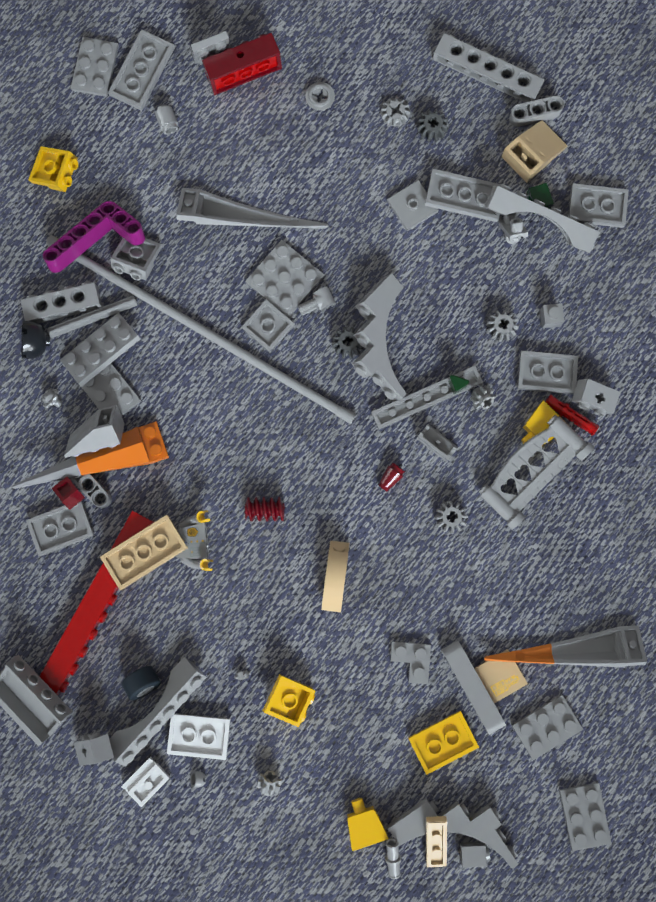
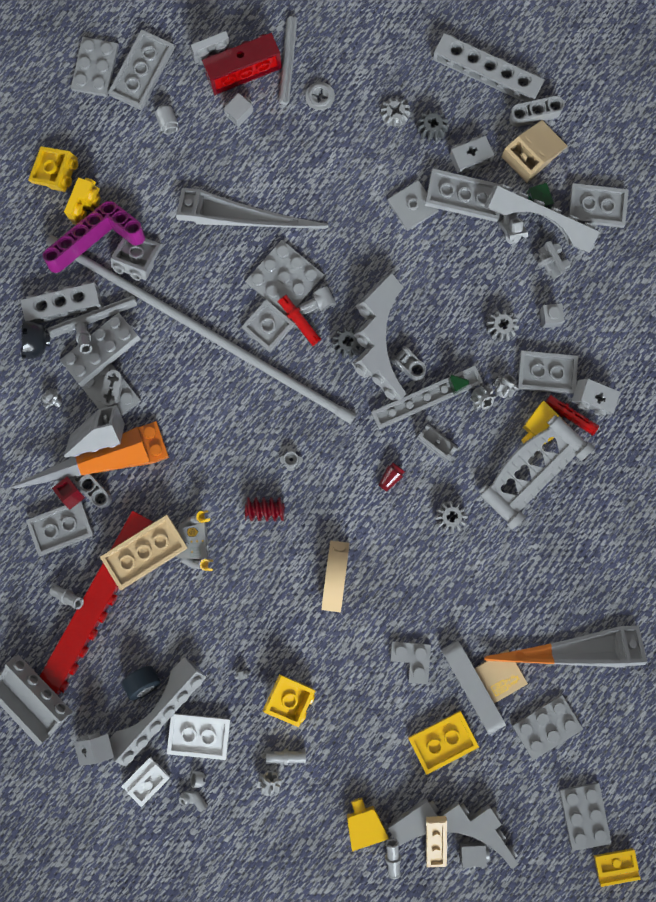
none -> light grey pin [49,584,84,610]
none -> yellow plate [64,177,101,225]
none -> light grey pin [75,321,92,354]
none -> light grey beam [100,370,123,407]
none -> light grey arm [178,791,208,812]
none -> light grey brick [223,93,253,127]
none -> light grey pin [266,749,306,765]
none -> red pin [277,294,321,346]
none -> light grey axle [278,16,297,105]
none -> light grey plate [280,448,303,471]
none -> light grey piece [391,346,426,381]
none -> light grey brick [450,136,494,175]
none -> light grey gear [493,374,518,398]
none -> light grey hips [537,241,571,280]
none -> yellow plate [594,848,641,887]

